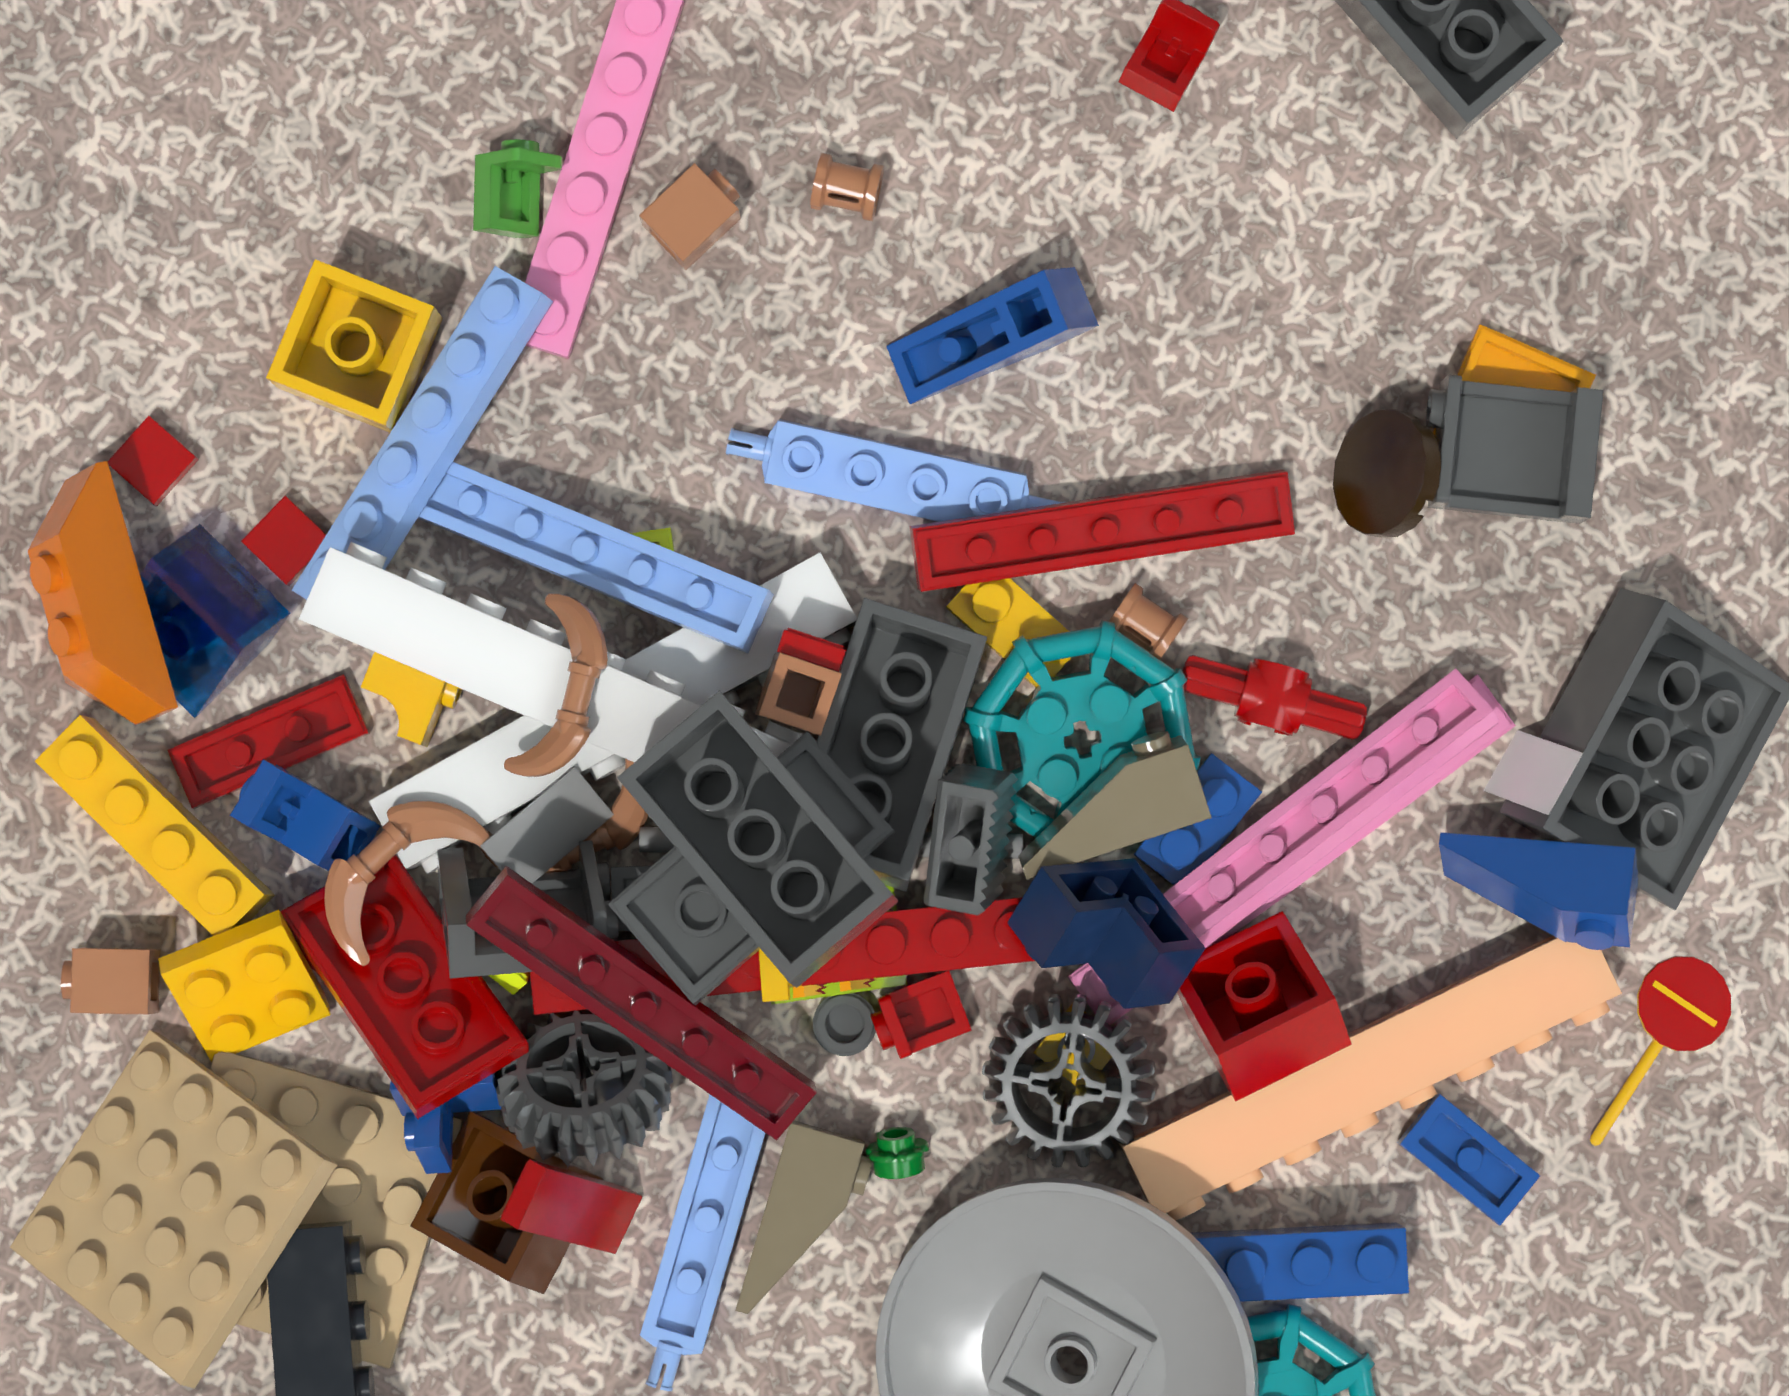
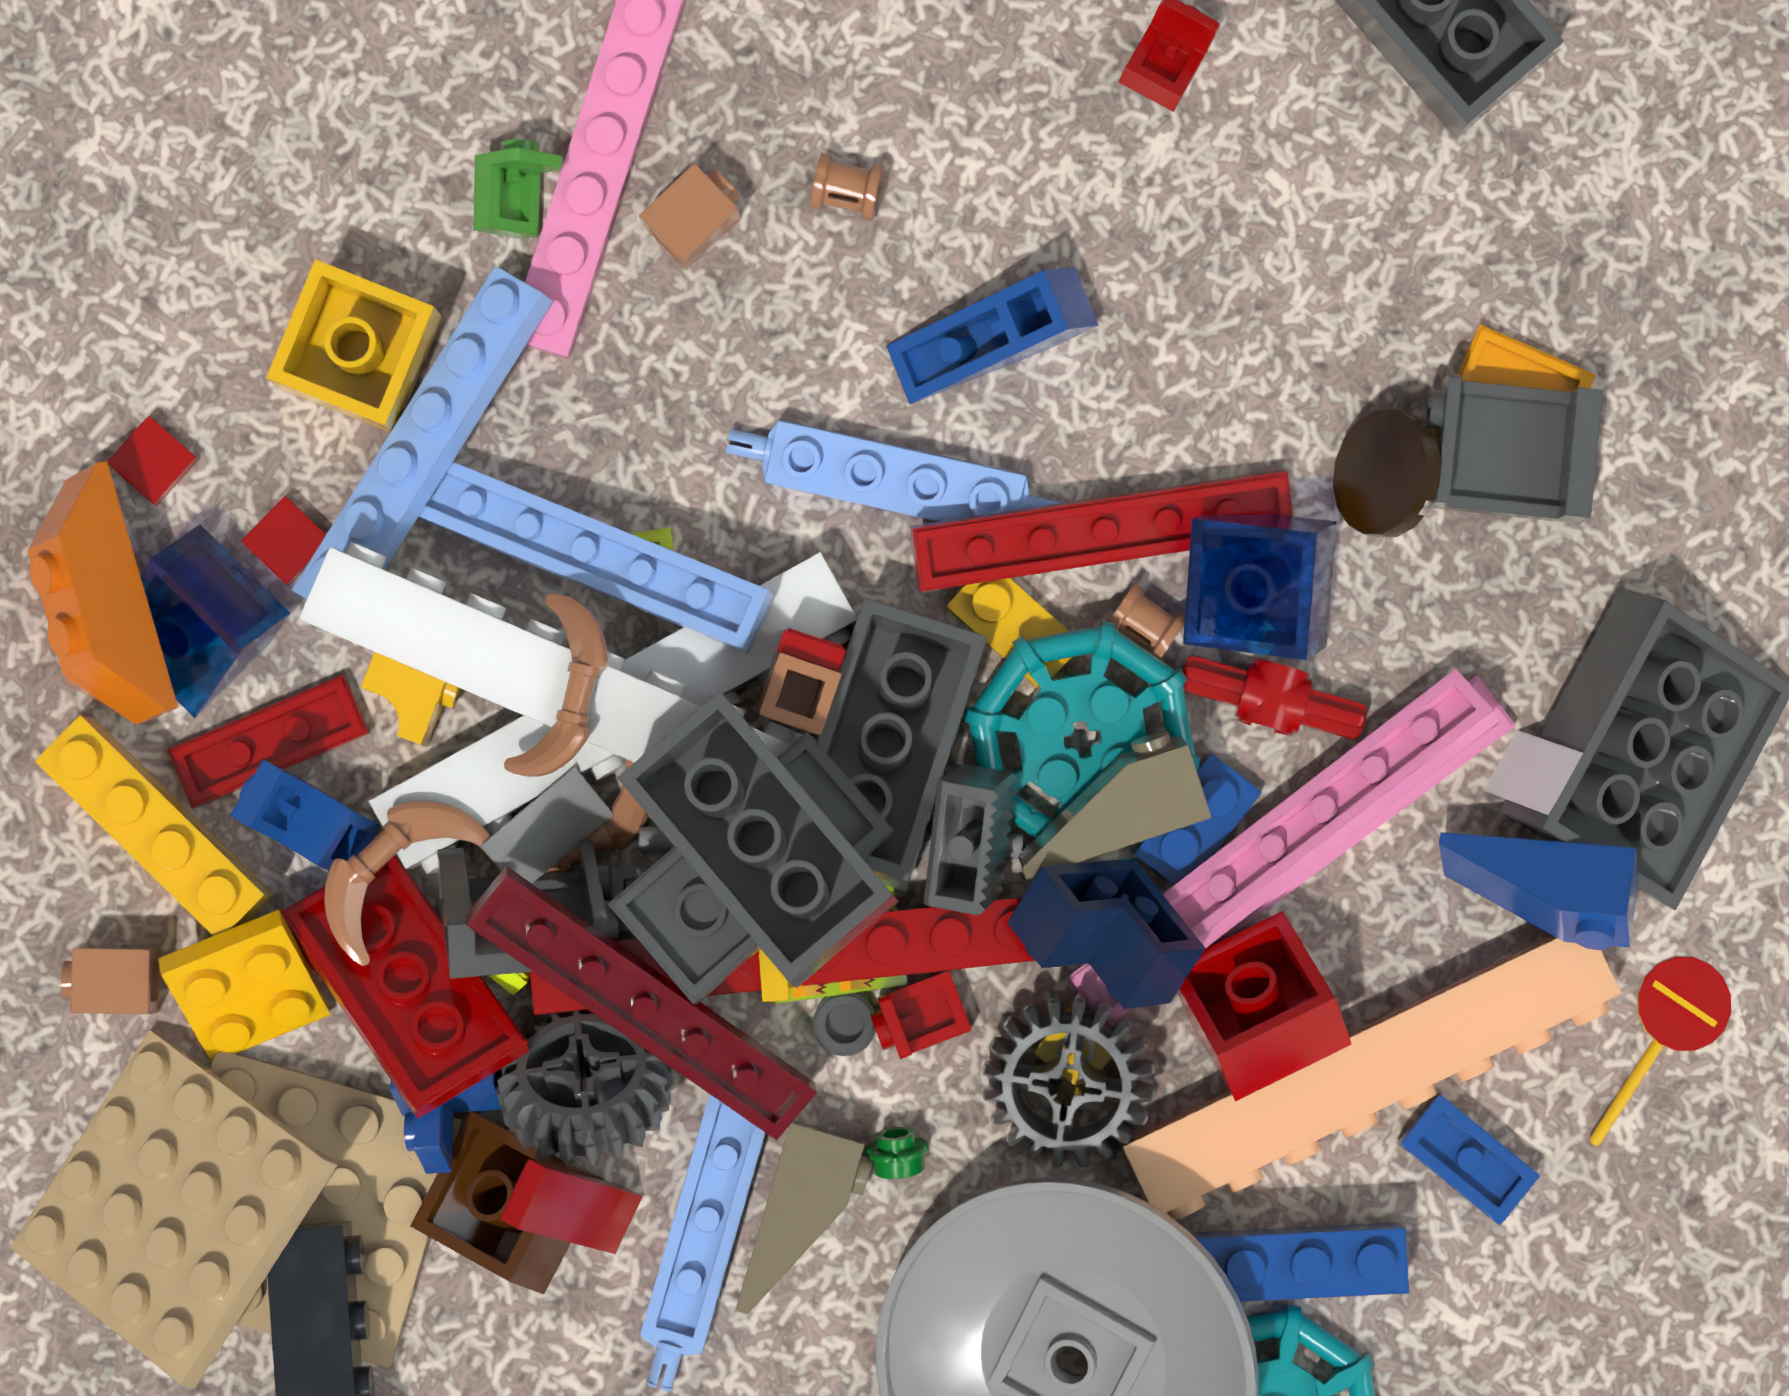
none -> clear blue slope [1183,514,1337,660]

